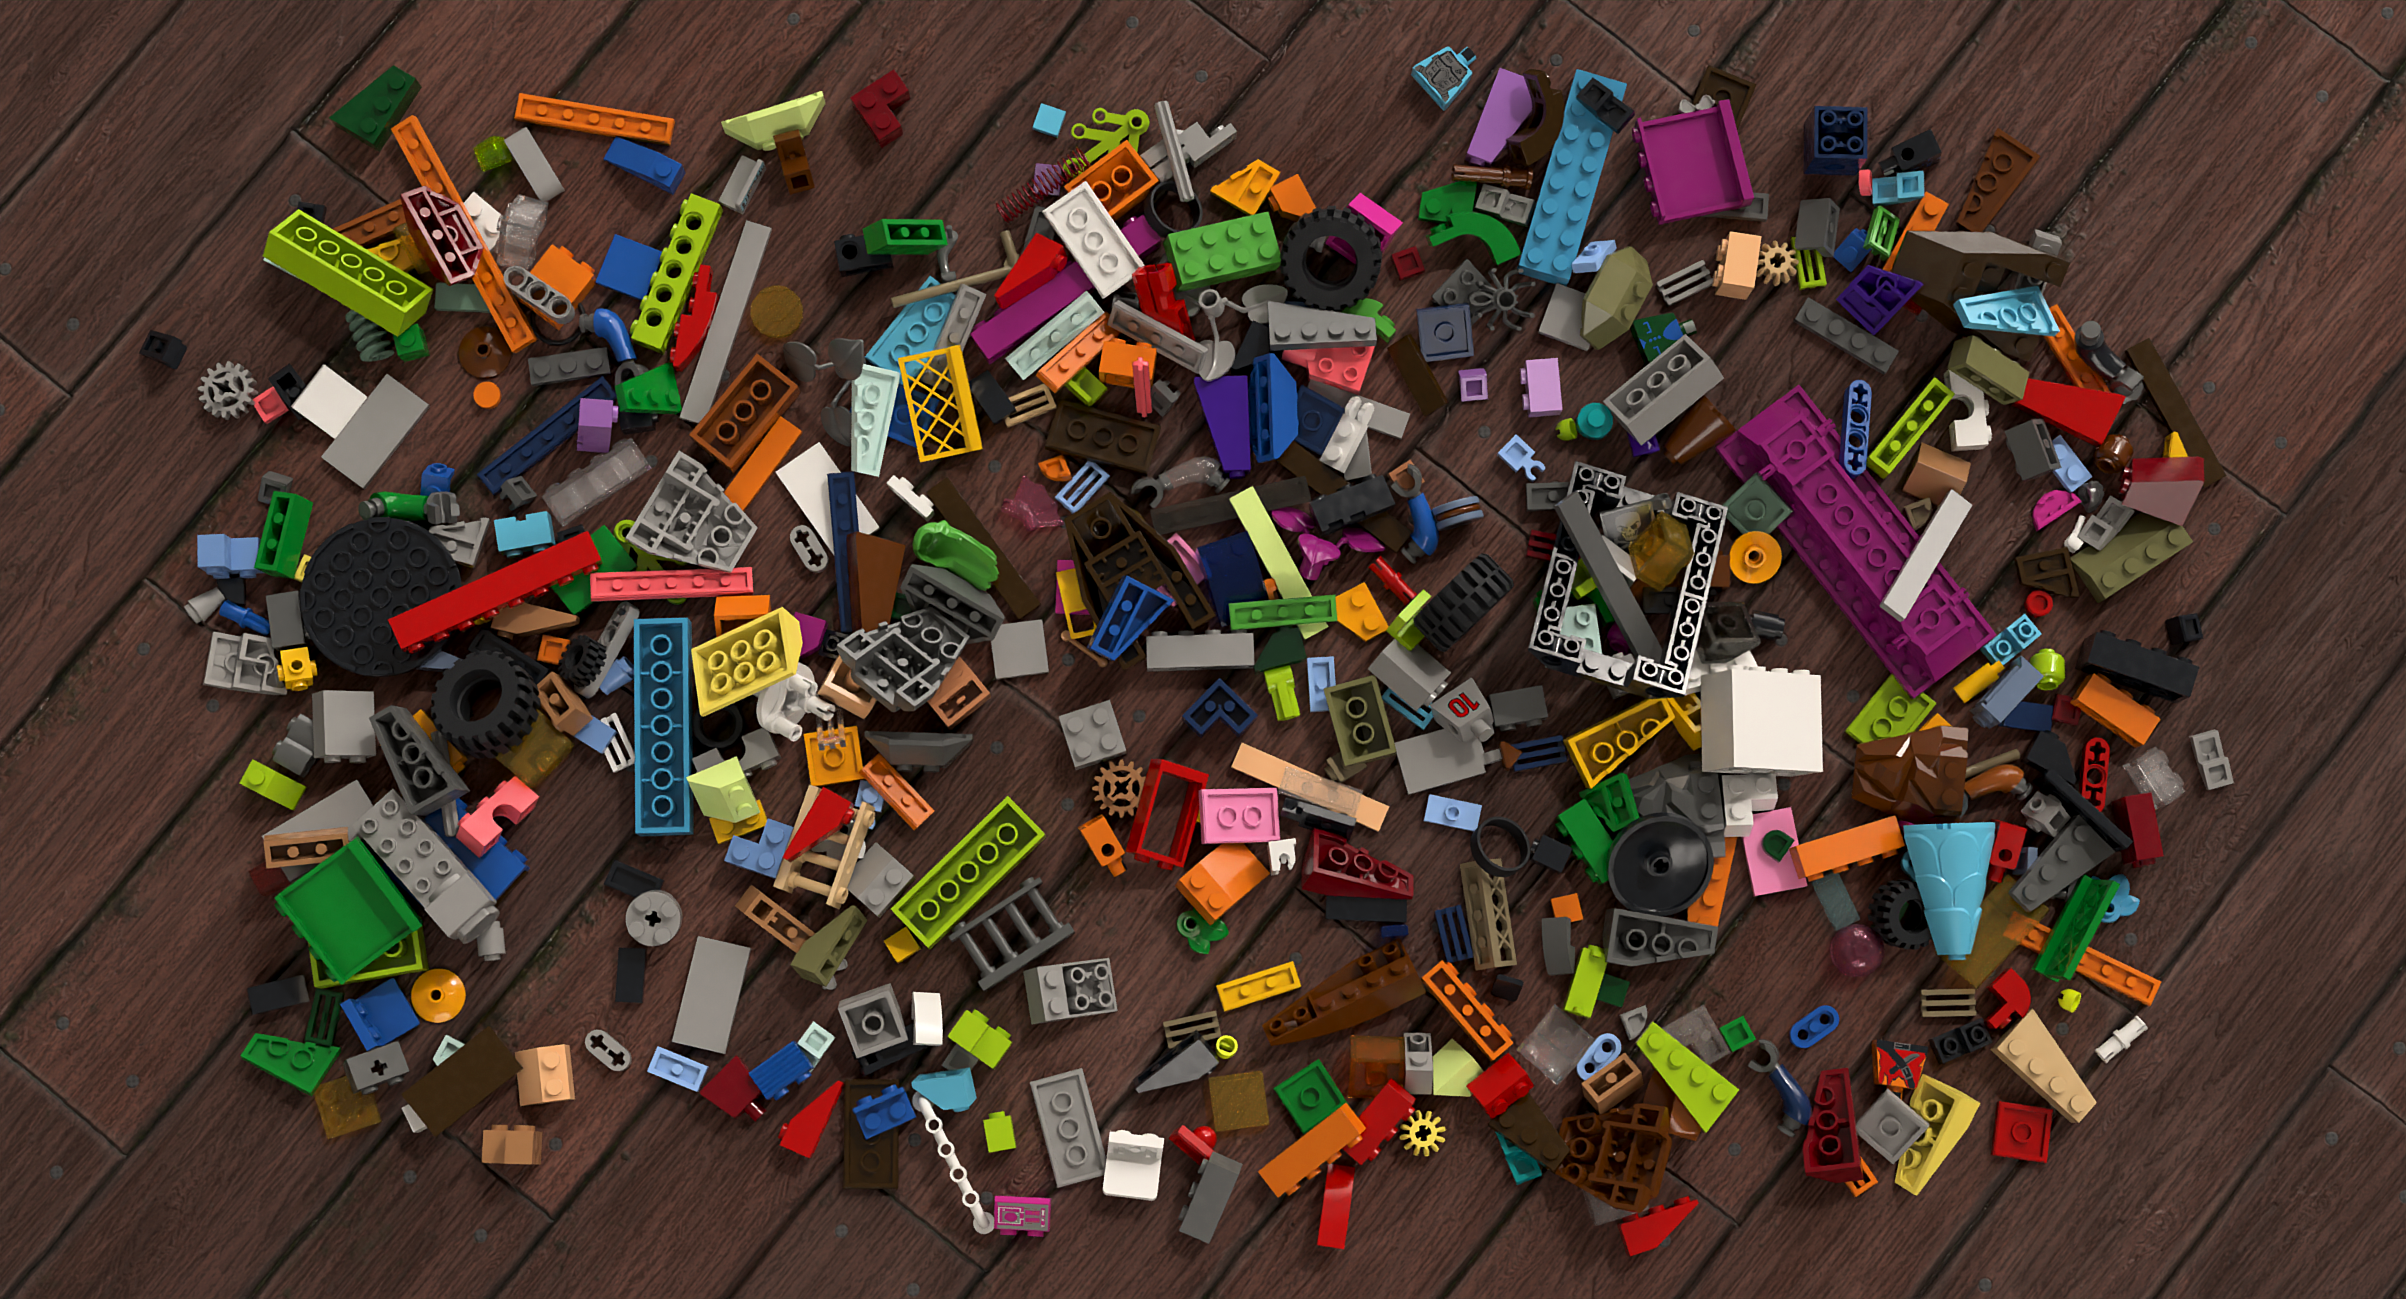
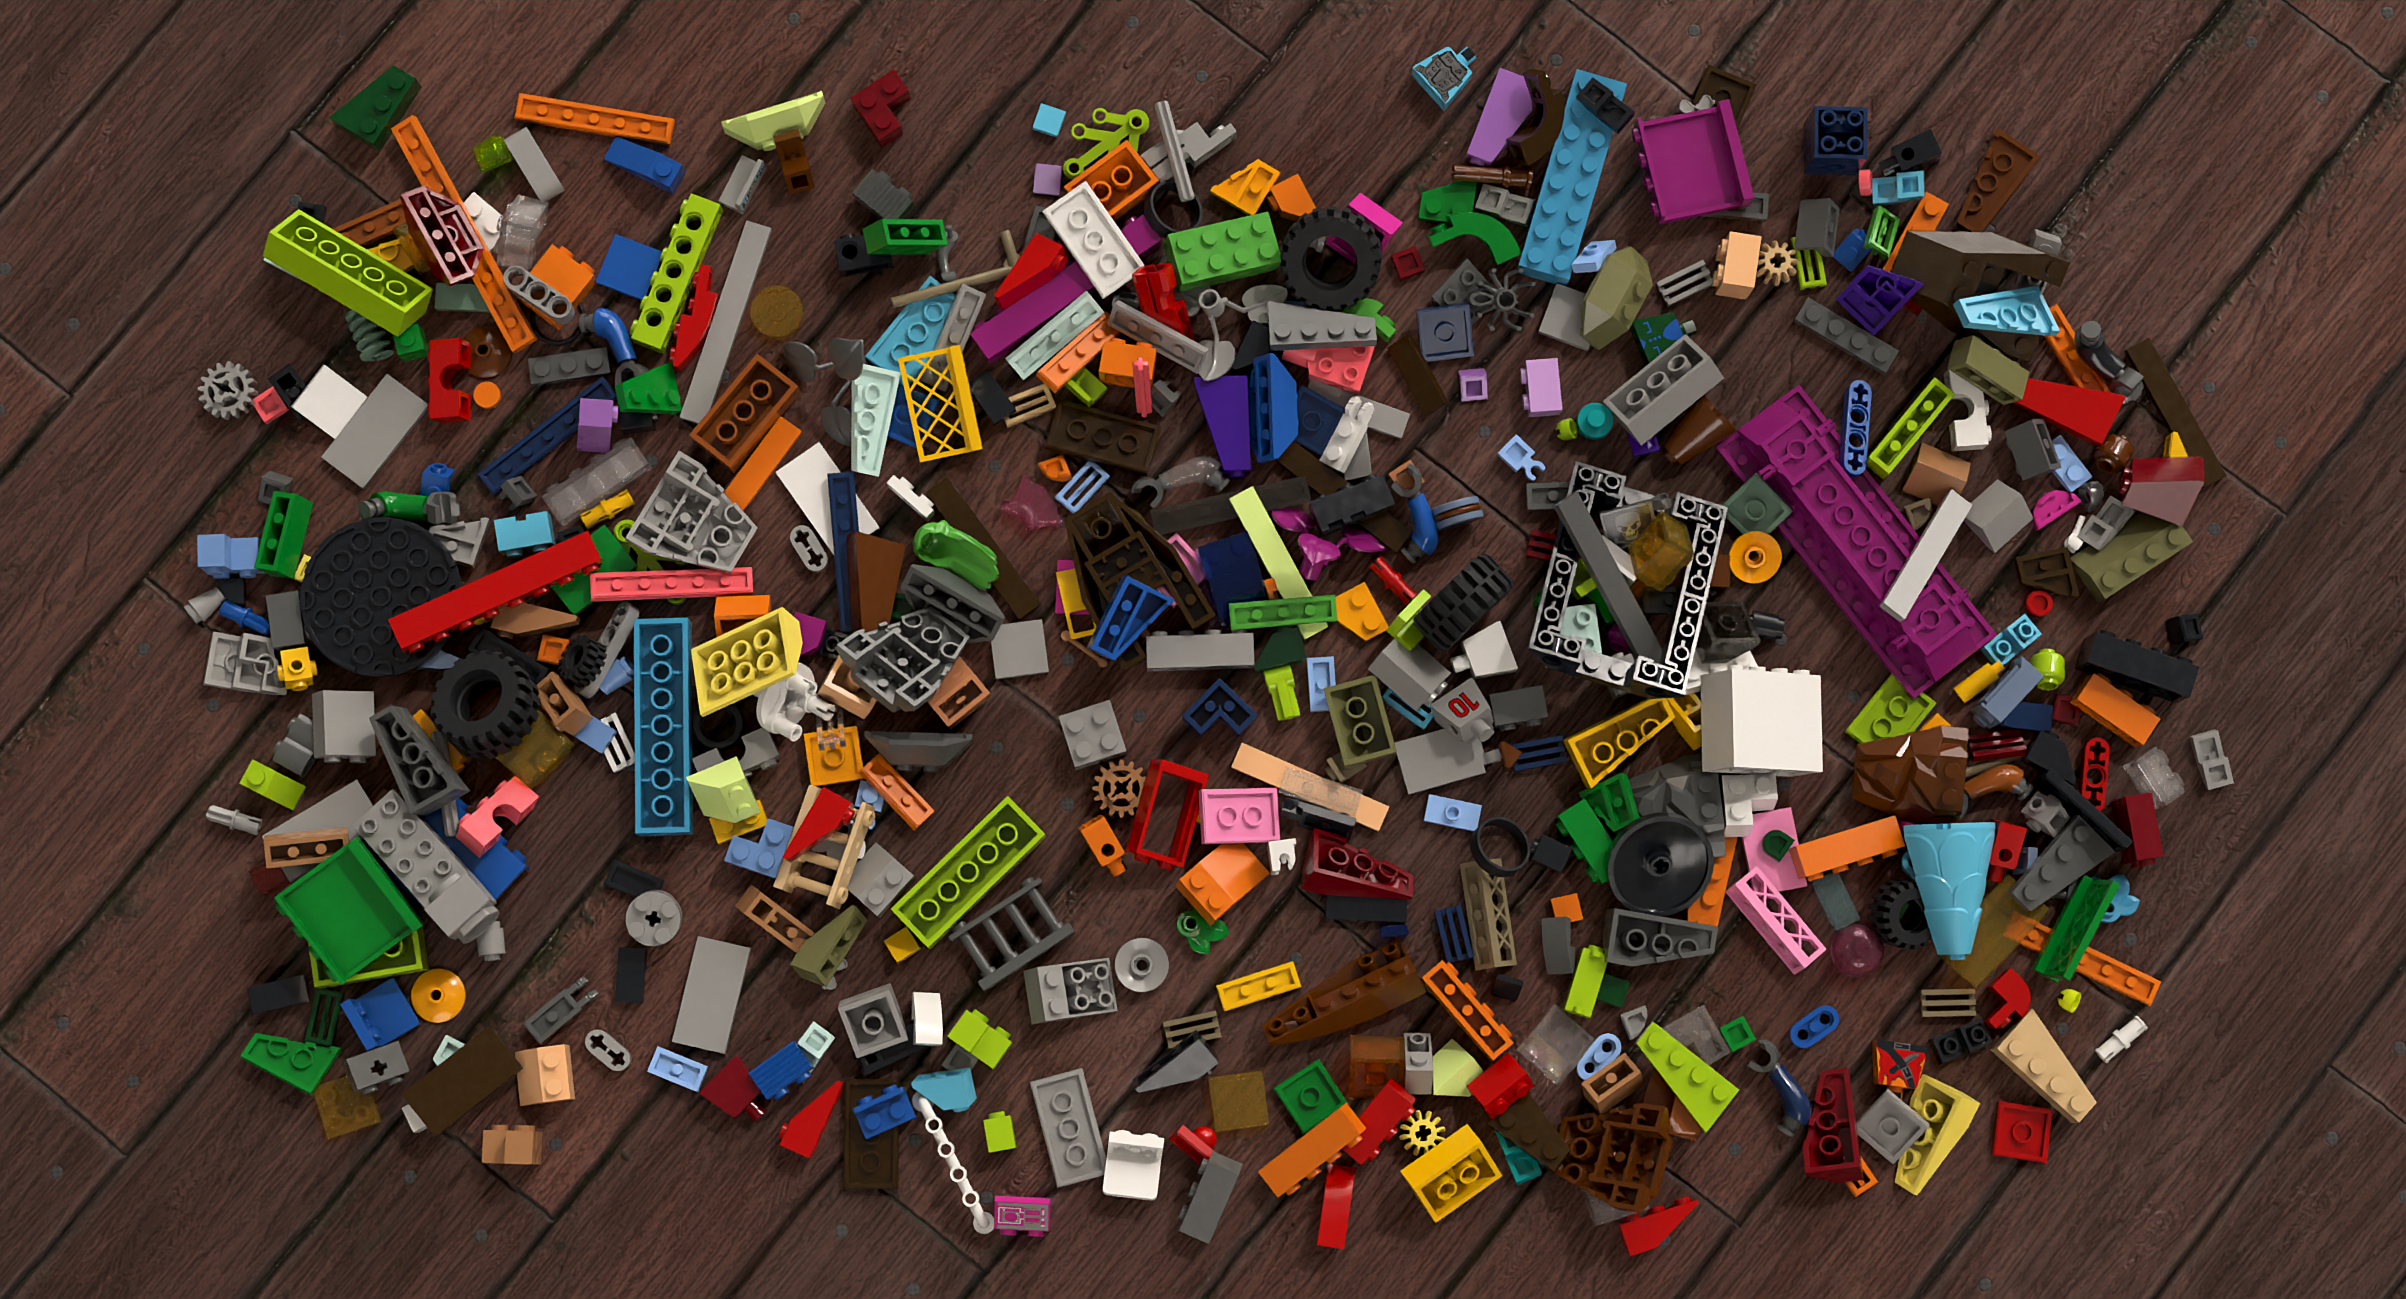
black slope [139,330,187,369] -> none
dark red piece [996,147,1090,223] -> none
neon yellow hinge [1215,1035,1238,1059] -> none
none -> light grey axle [206,805,262,835]
none -> red arch [427,338,471,423]
none -> dark grey hinge [523,977,599,1045]
none -> yellow pin [580,489,635,529]
none -> dark grey brick [852,169,914,219]
none -> light grey dish [1115,938,1169,992]
none -> yellow brick [1400,1124,1502,1223]
none -> white torso [1450,621,1518,679]
none -> bright pink fence [1725,866,1826,975]
none -> light grey slope [1963,479,2033,553]
none -> dark red tile [1967,729,2027,762]

